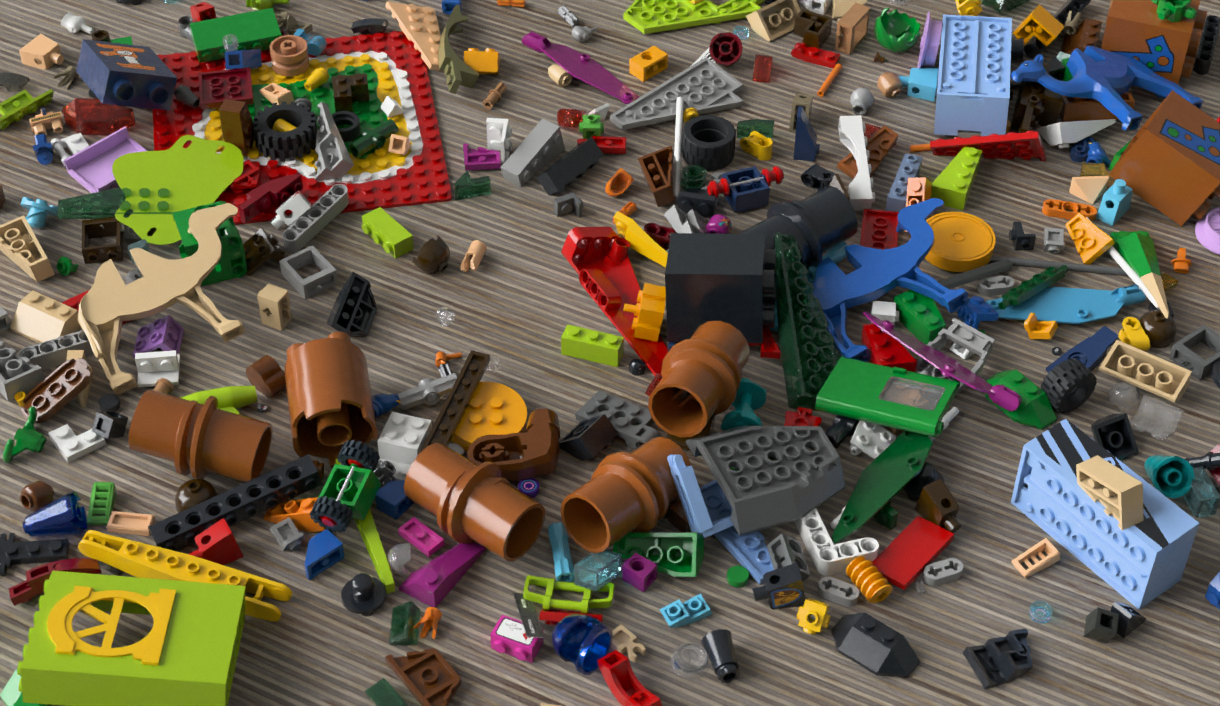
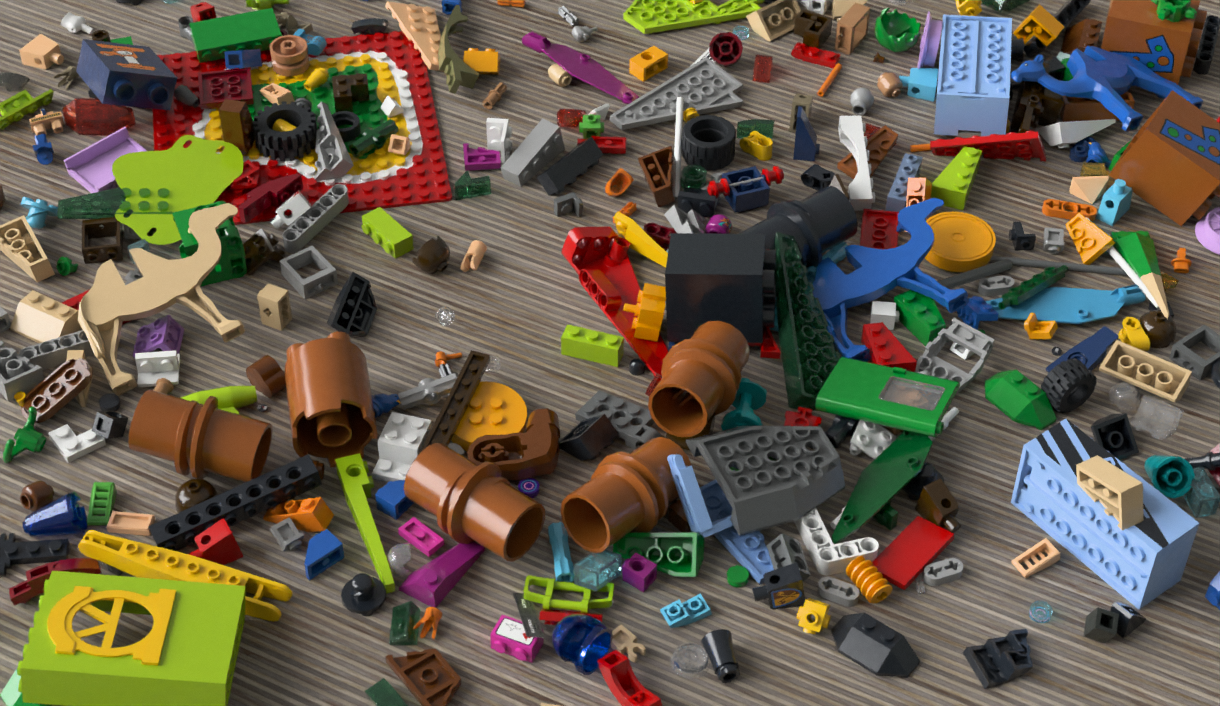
white plate [51,133,89,166] -> none
clear axle [222,34,238,51] -> none
brick [310,440,381,532] -> none
dark grey gear [373,460,396,486] -> none
magenta wing [863,312,1022,411] -> none
dark tan piece [1063,11,1084,35] -> none

